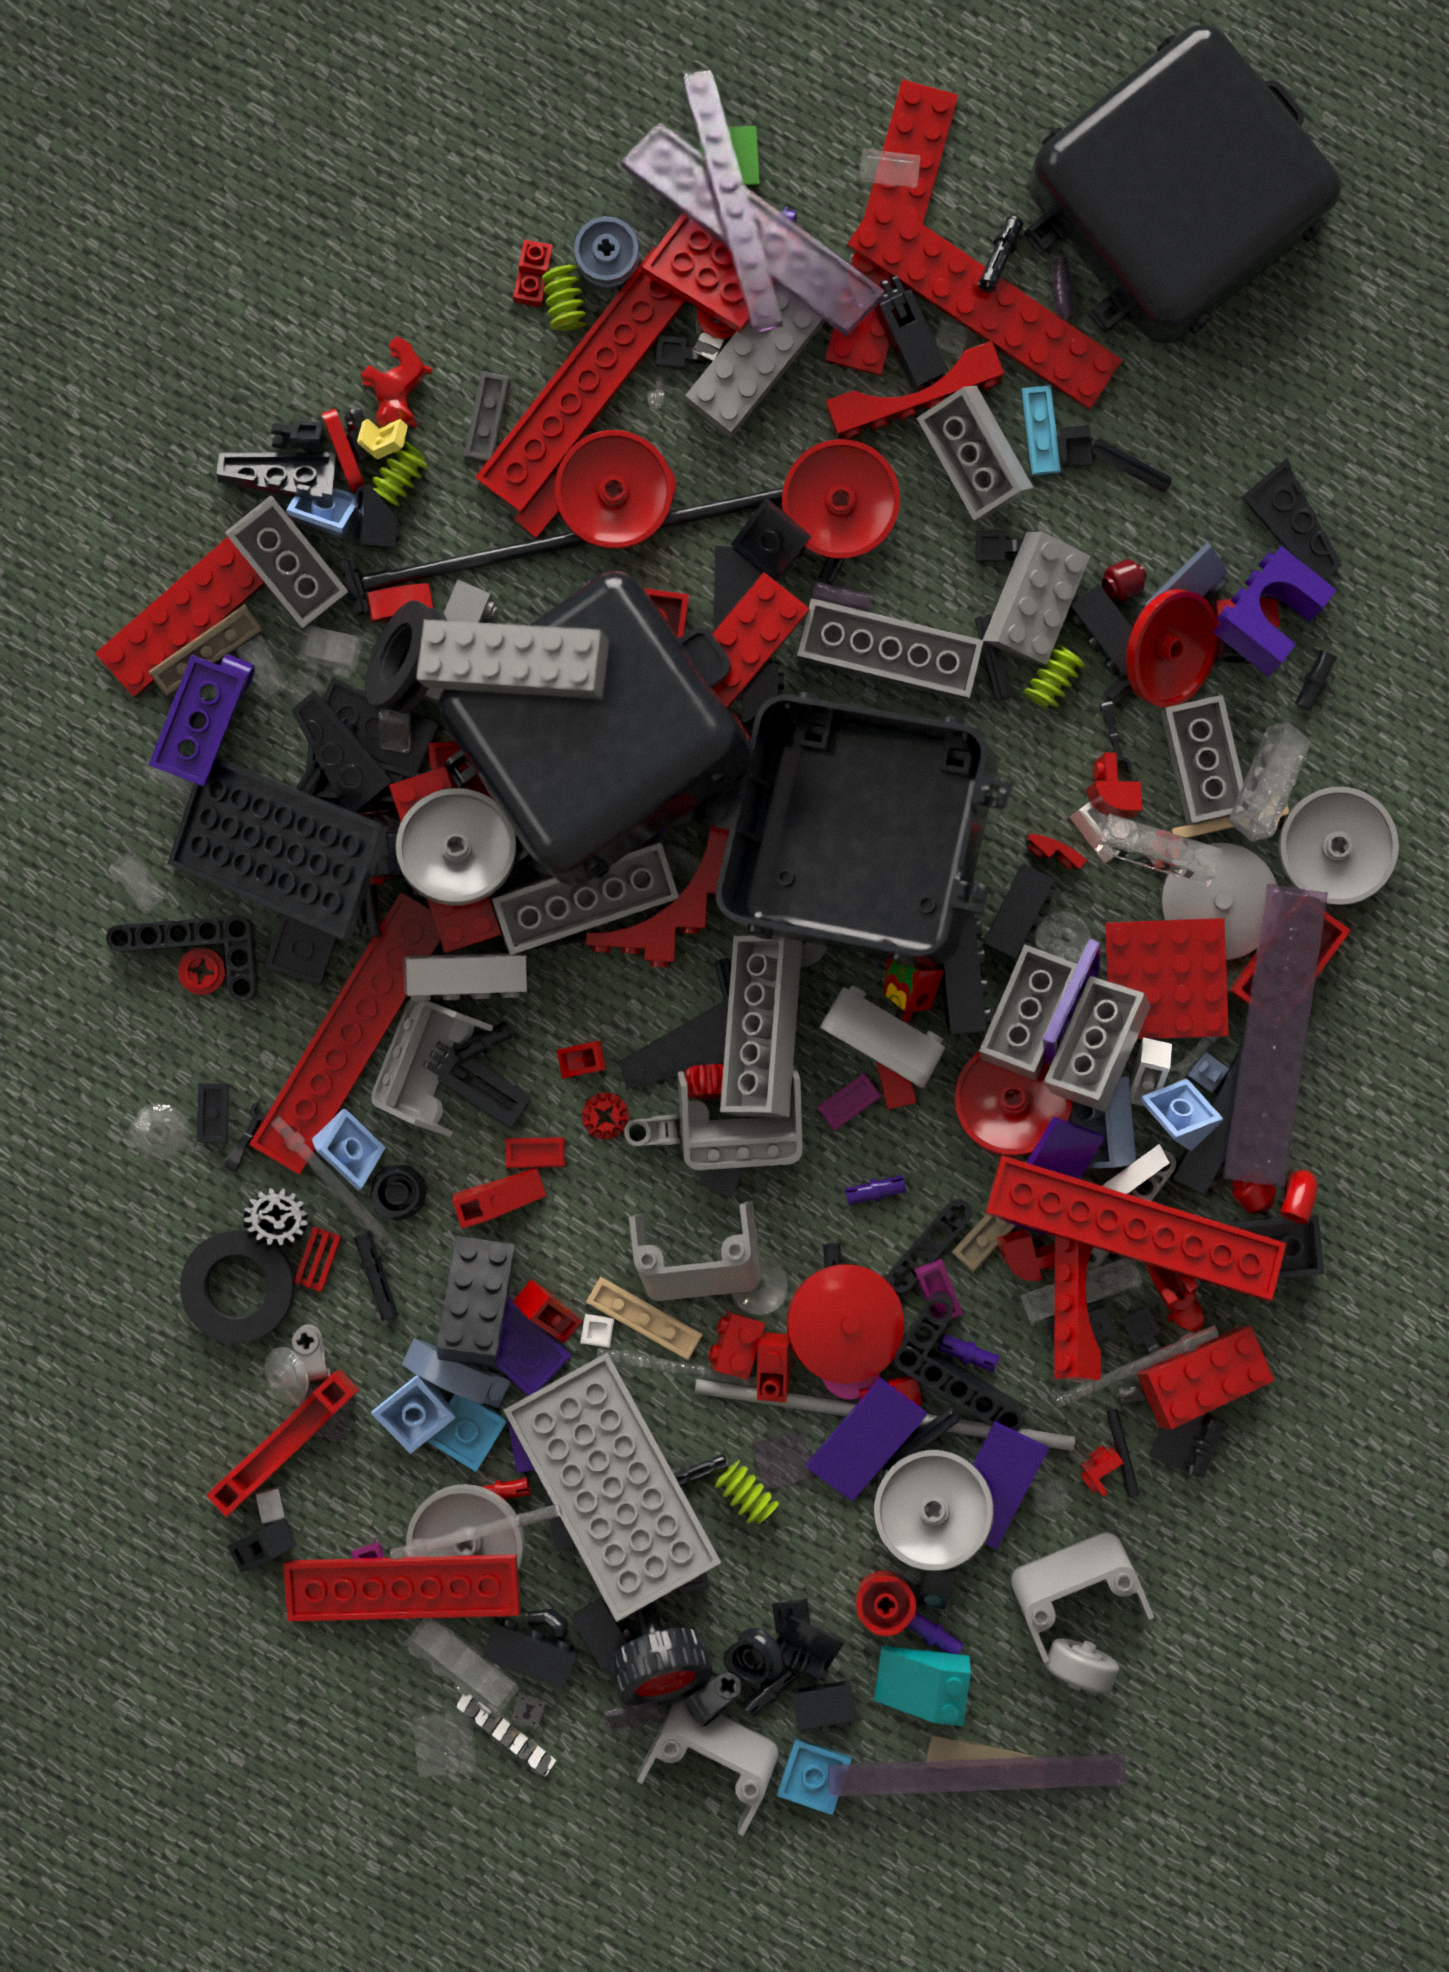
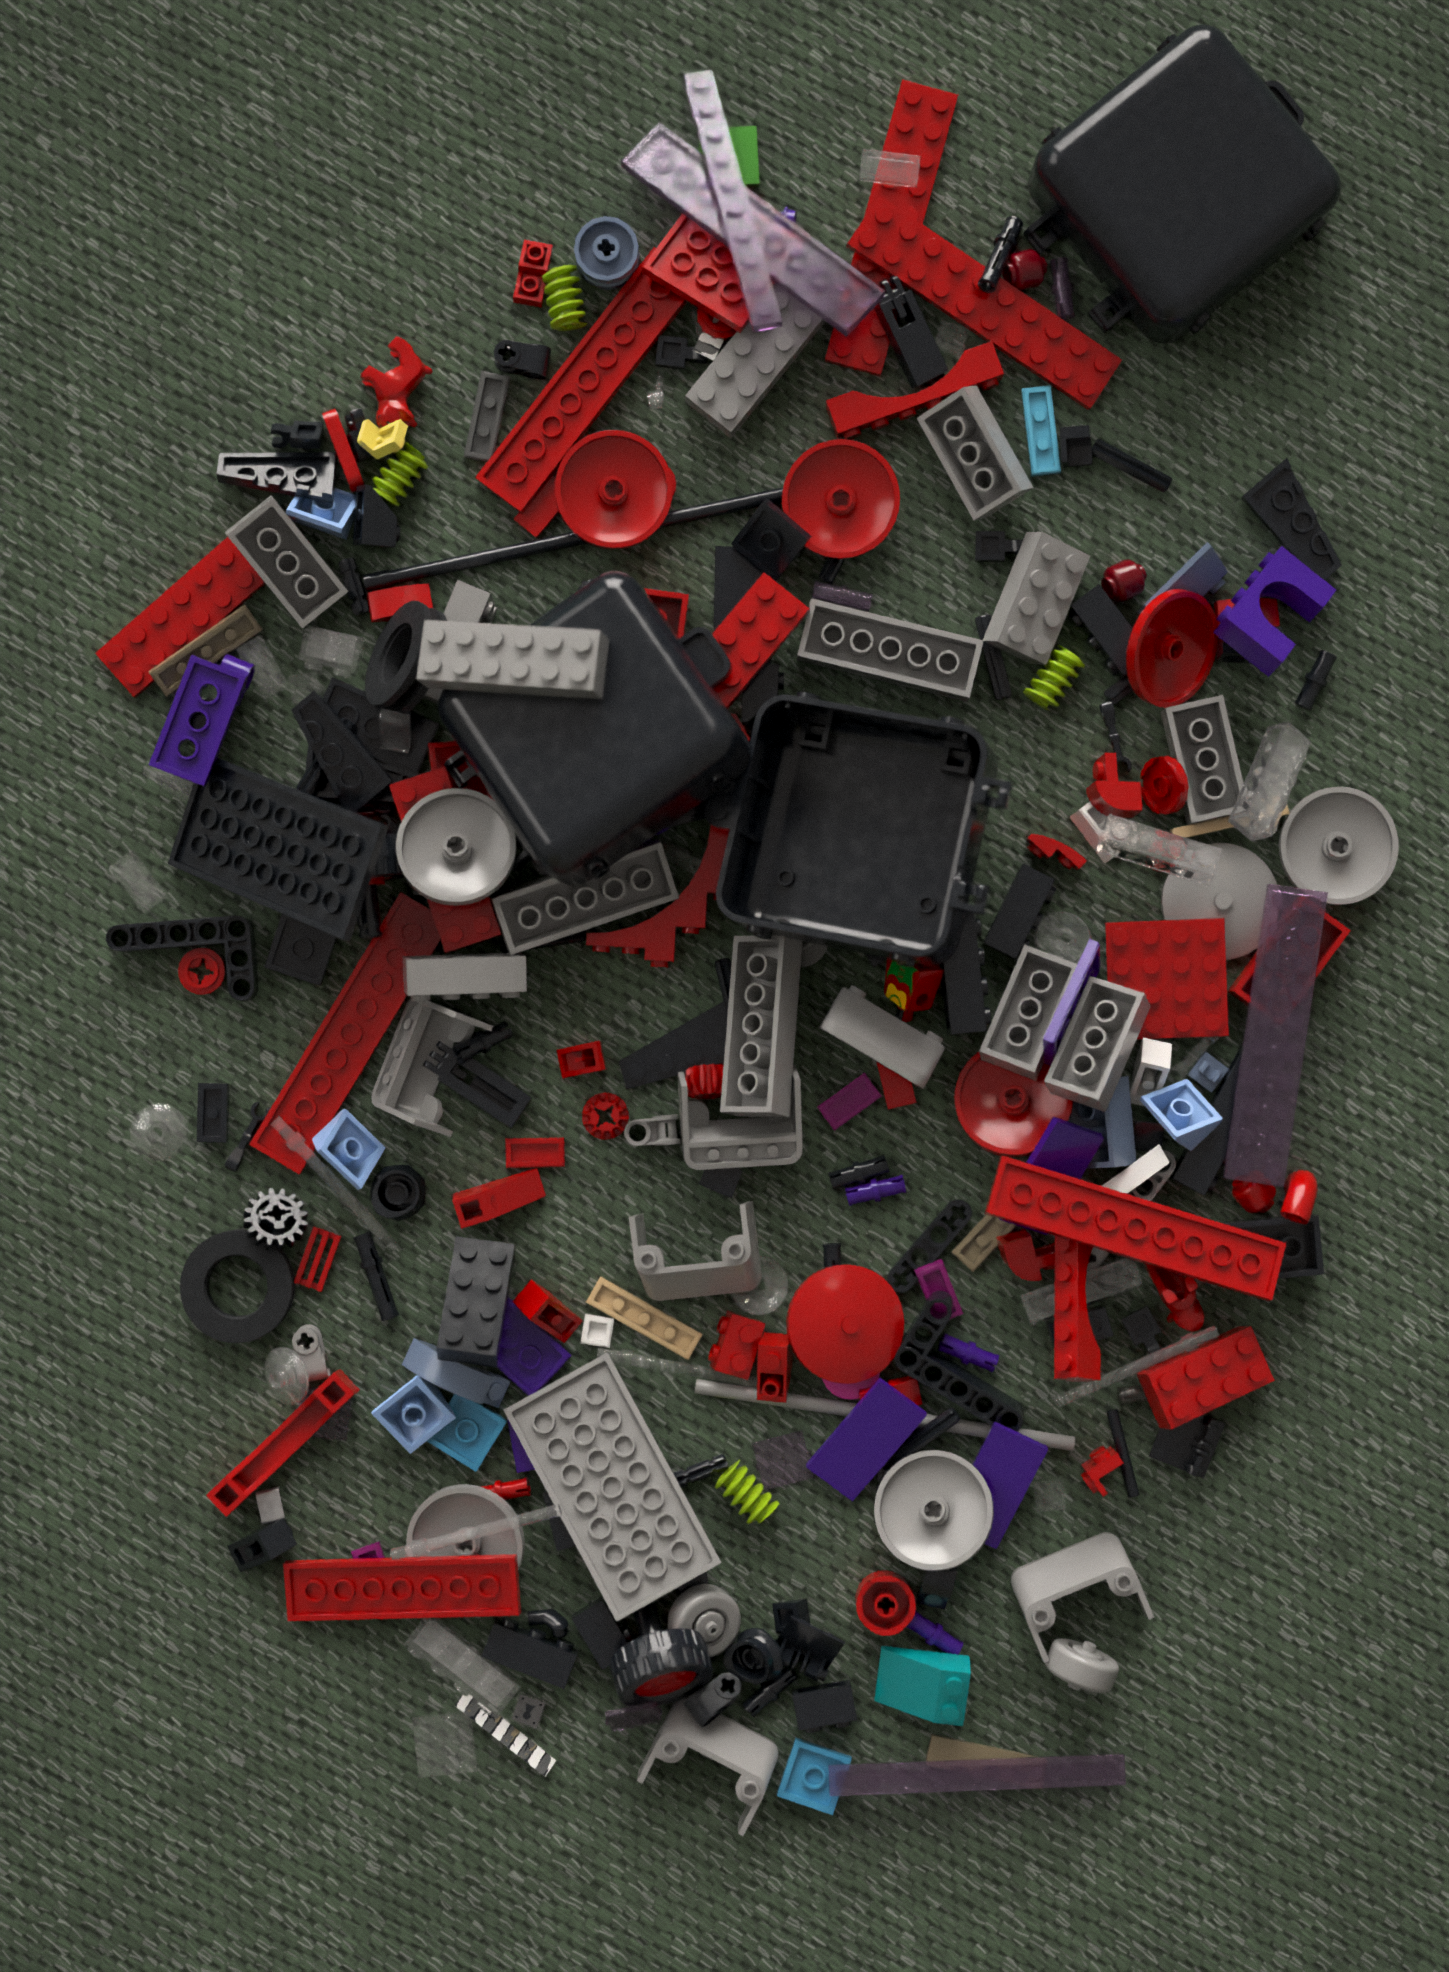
none -> black piece [494,340,551,380]
none -> light grey wheel [668,1584,741,1658]
none -> black pin [828,1154,890,1190]
none -> dark red head [1002,249,1047,291]
none -> black slope [1133,1121,1164,1151]
none -> red tile [1140,756,1189,815]

